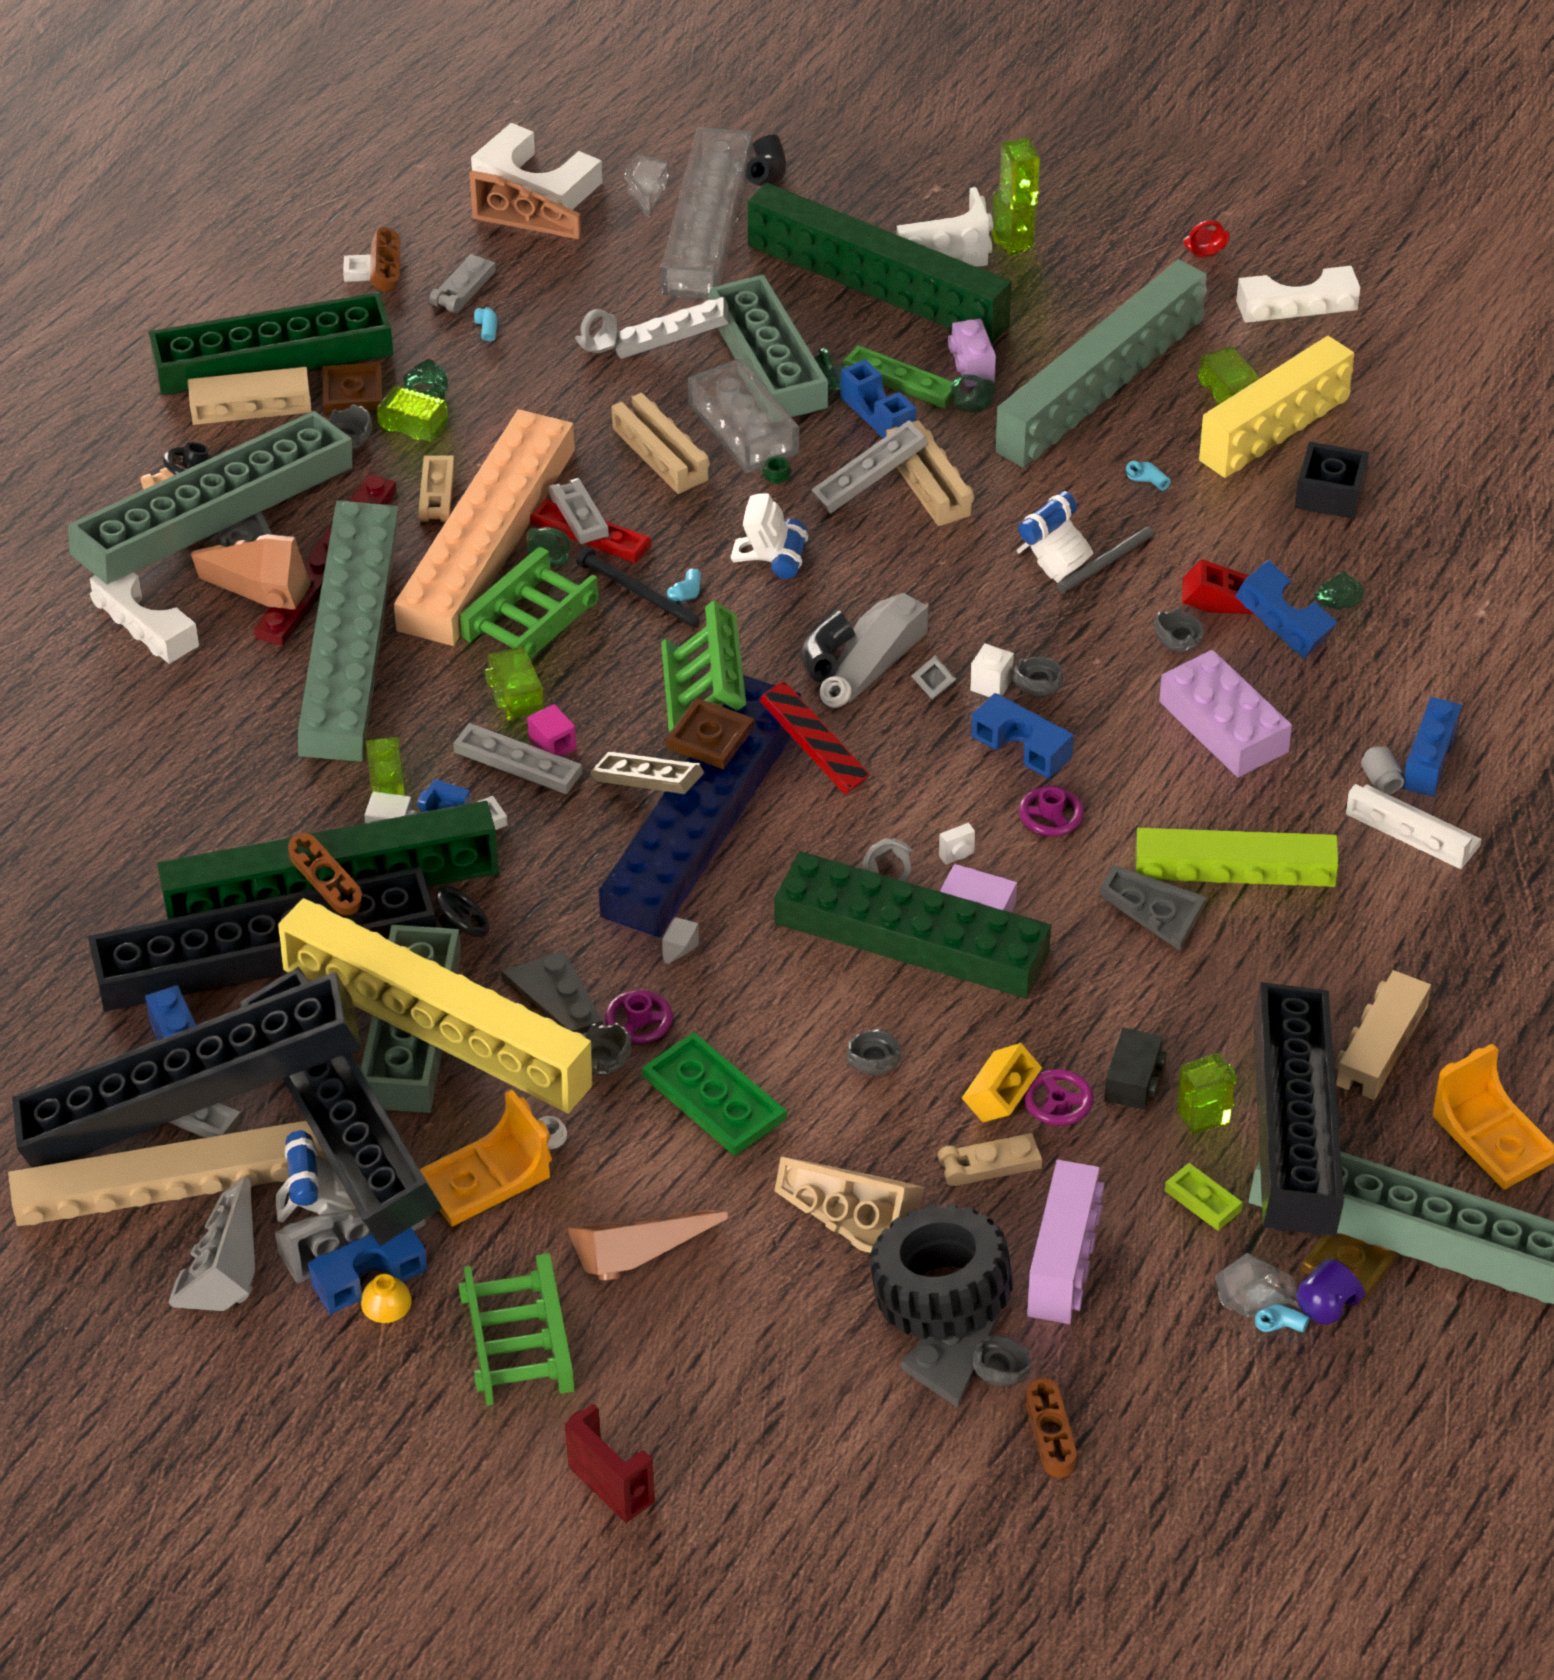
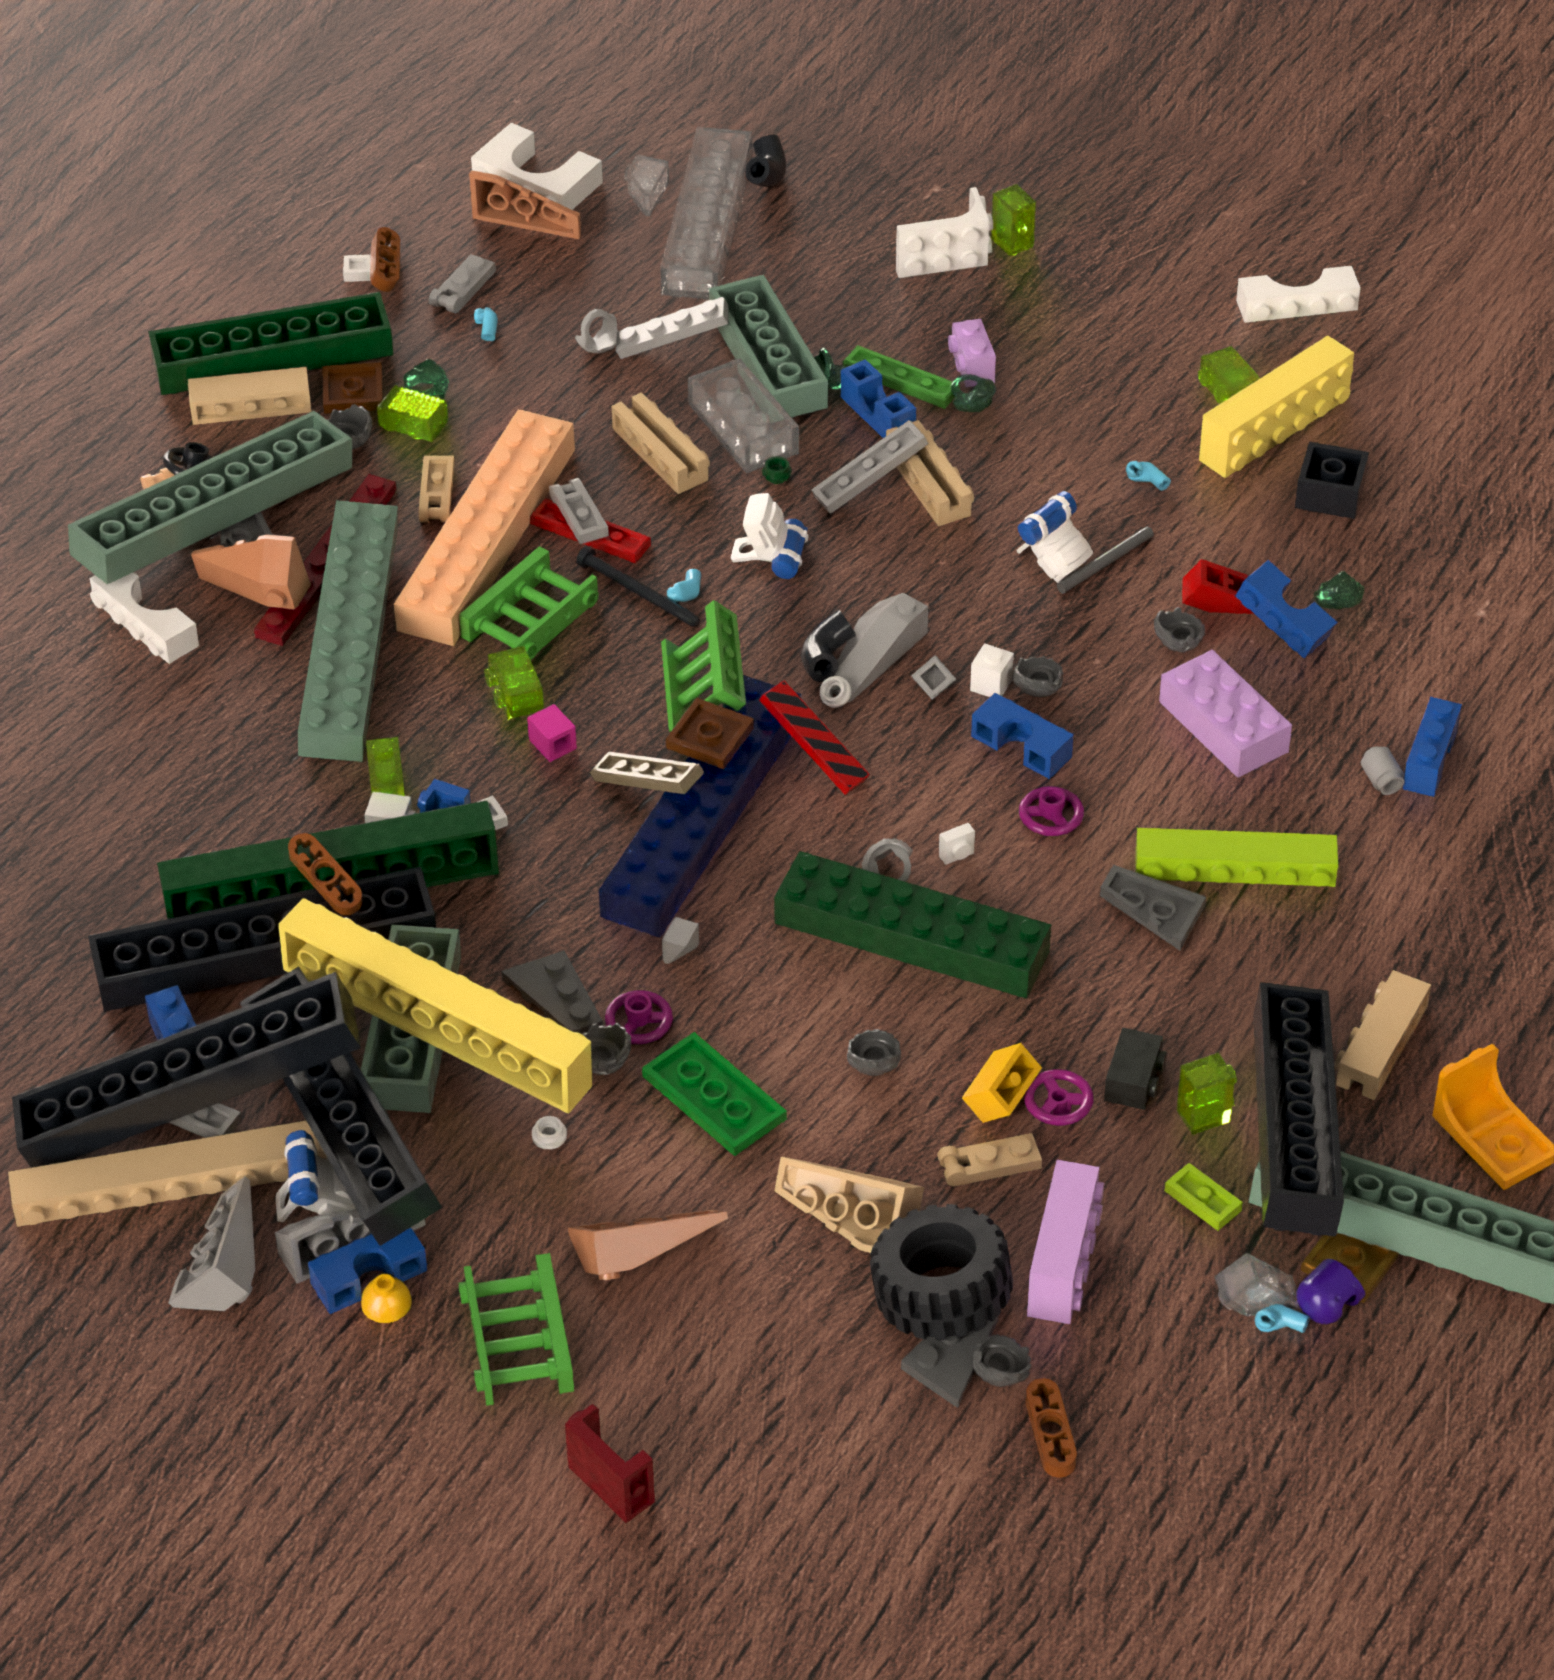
light orange bracket [420,1090,552,1227] -> none
black piece [435,886,490,937] -> none
light grey plate [453,723,582,794] -> none
clear green piece [526,527,571,566] -> none
dark green brick [747,182,1011,345] -> none
lavender brick [940,864,1017,913] -> none
sand green brick [995,259,1207,468] -> none
clear neon green brick [1000,137,1040,209] -> none
red piece [1183,220,1229,258] -> none
white fence [1346,784,1481,869] -> none

